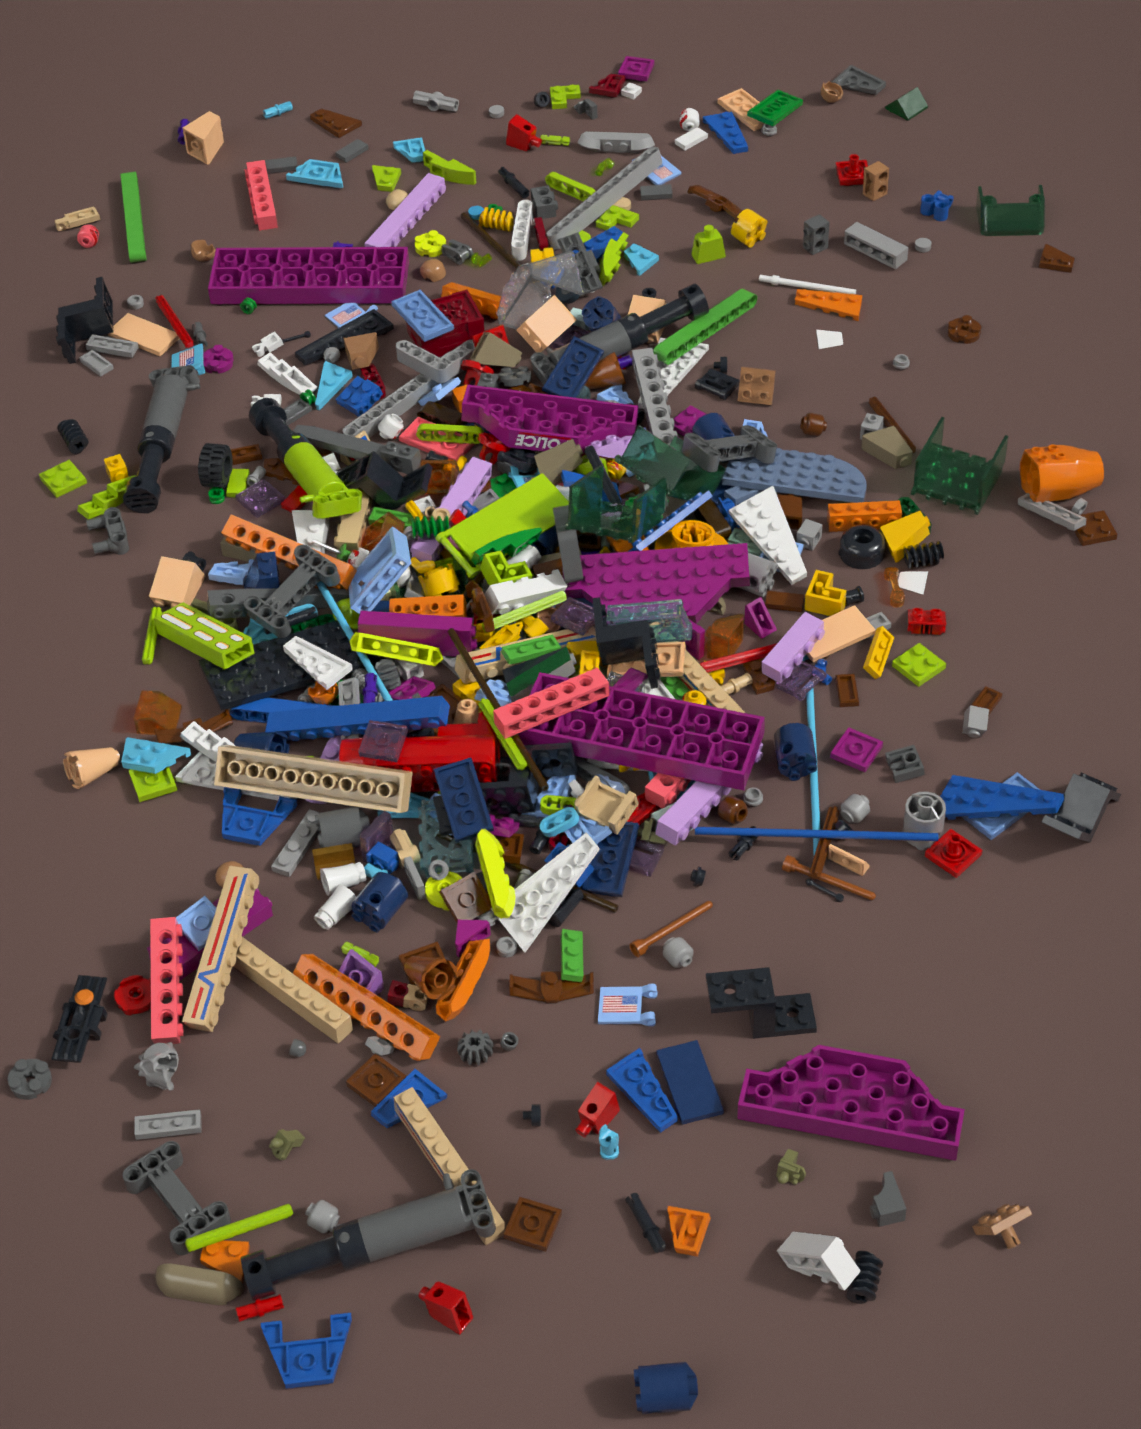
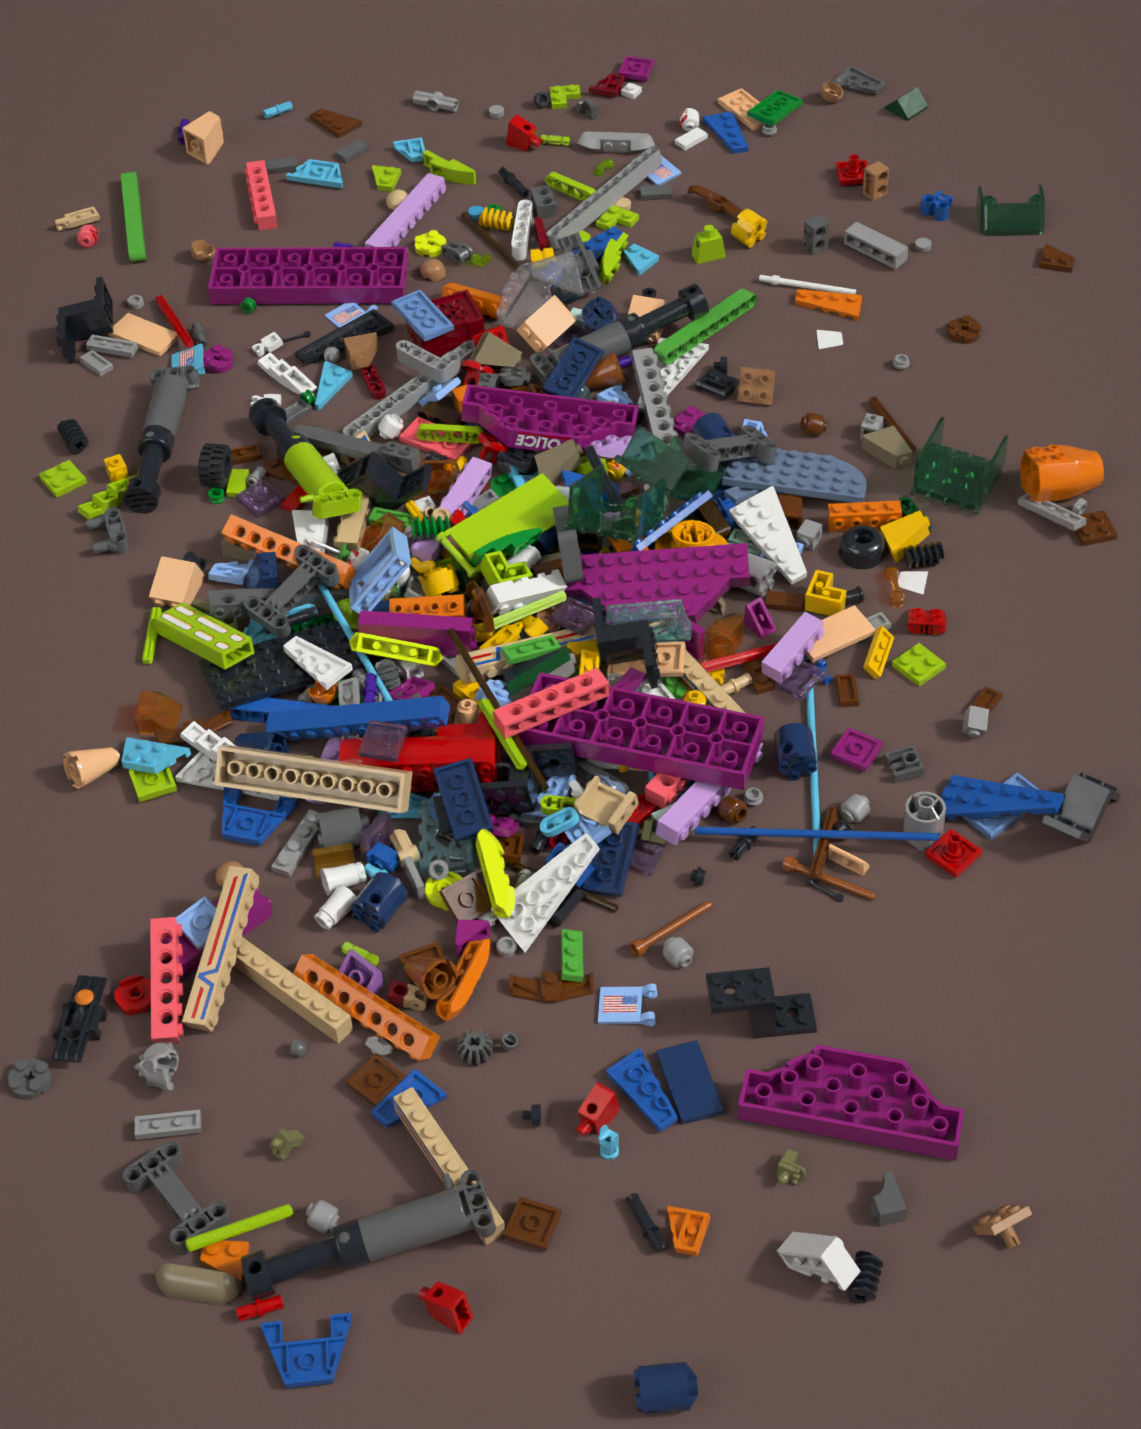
blue plate [335,376,383,417] -> none

